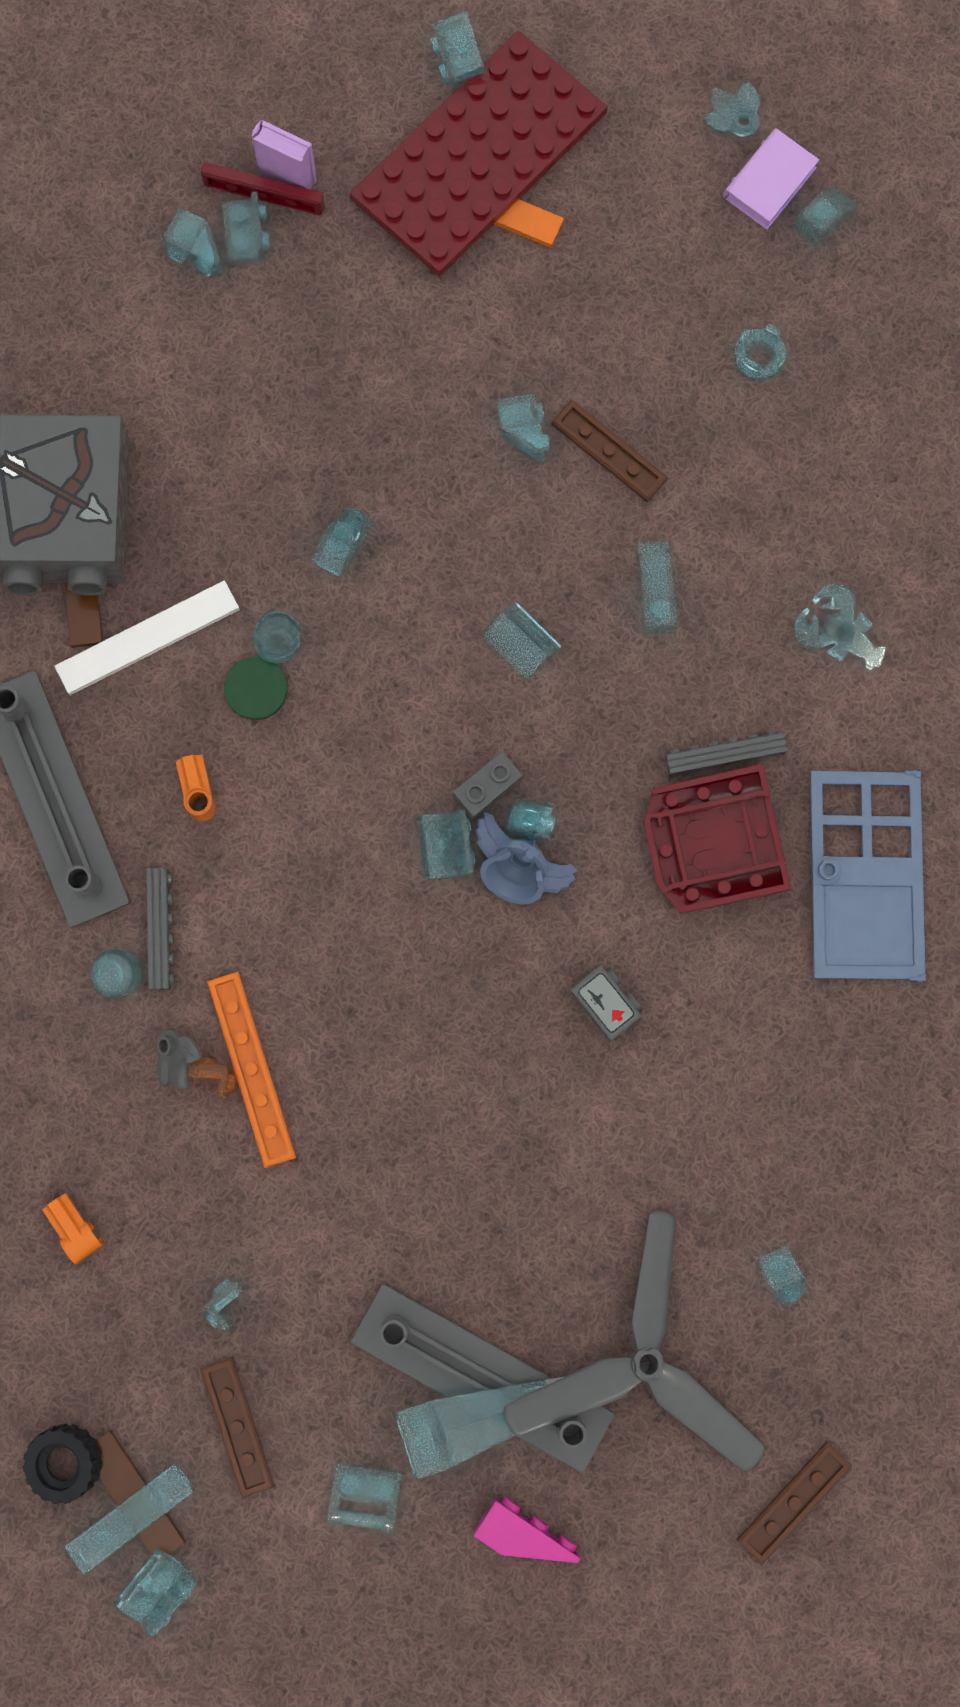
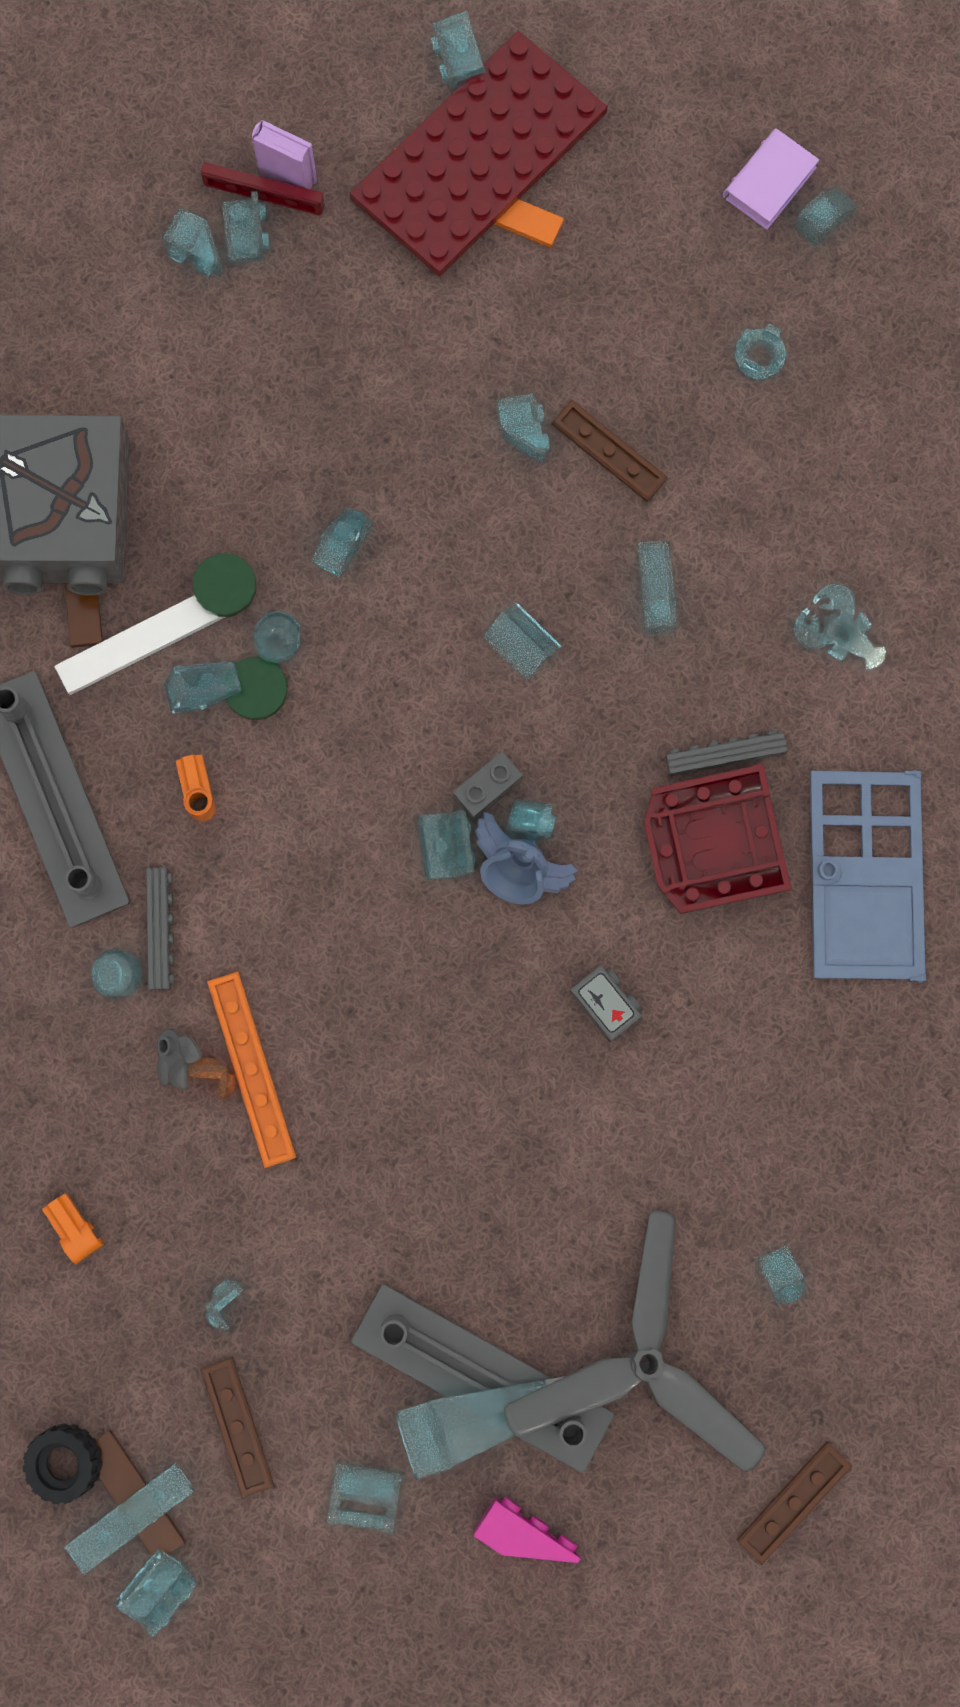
clear light blue plate [705,81,760,137] -> none
none -> clear light blue slope [164,661,242,713]
none -> dark green tile [193,553,256,617]

